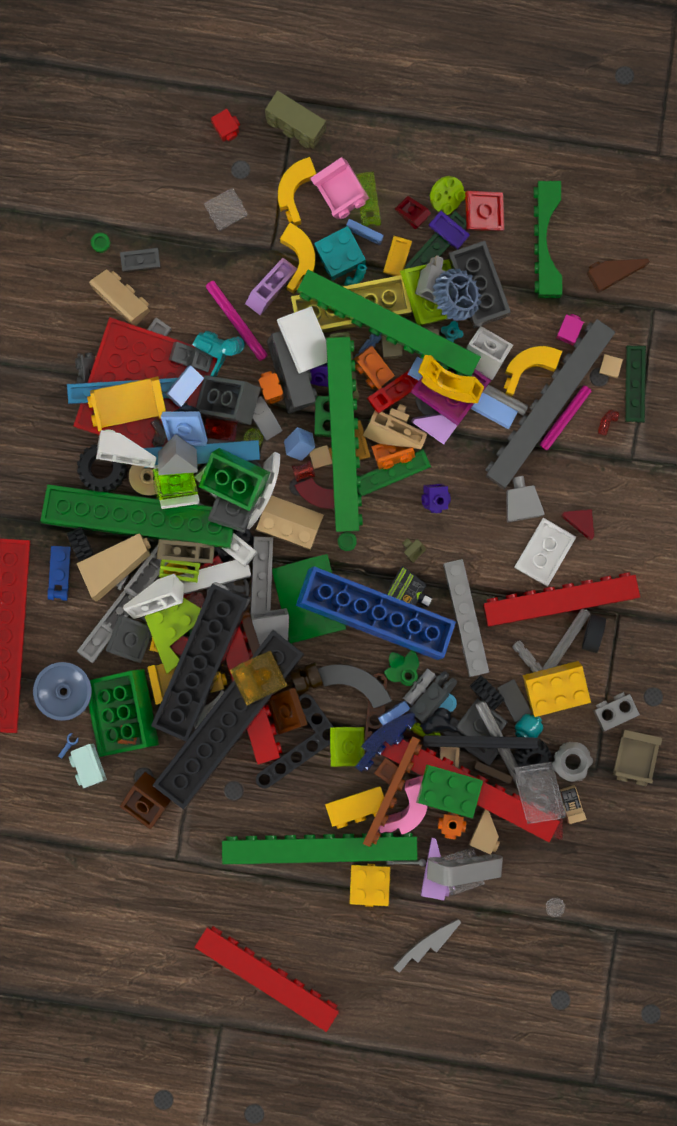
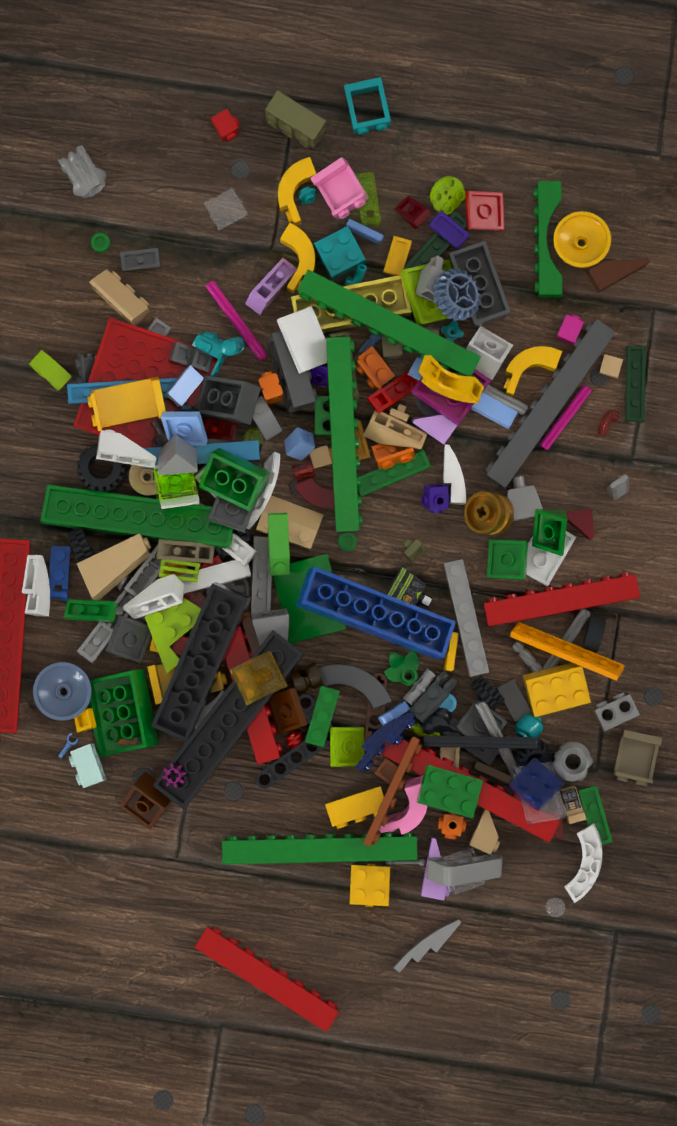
none -> white slope [22,555,50,616]
none -> lime slope [28,350,72,390]
none -> light grey piece [58,145,107,199]
none -> green plate [63,599,118,622]
none -> yellow plate [74,708,97,733]
none -> magenta gear [162,763,187,788]
none -> bright green slope [268,513,290,576]
none -> red plate [285,730,304,748]
none -> teal plate [298,186,317,205]
none -> green plate [305,686,340,747]
none -> teal window [344,77,391,135]
none -> white slope [443,444,466,505]
none -> yellow tile [443,632,459,671]
none -> pearl gold wheel [464,491,514,535]
none -> green plate [486,540,528,580]
none -> clear blue plate [509,757,564,811]
none -> light orange tile [510,622,625,681]
none -> green slope [532,509,567,556]
none -> yellow dish [553,211,611,268]
none -> white tile [564,823,603,903]
none -> green plate [577,785,613,845]
none -> light grey slope [606,474,630,500]

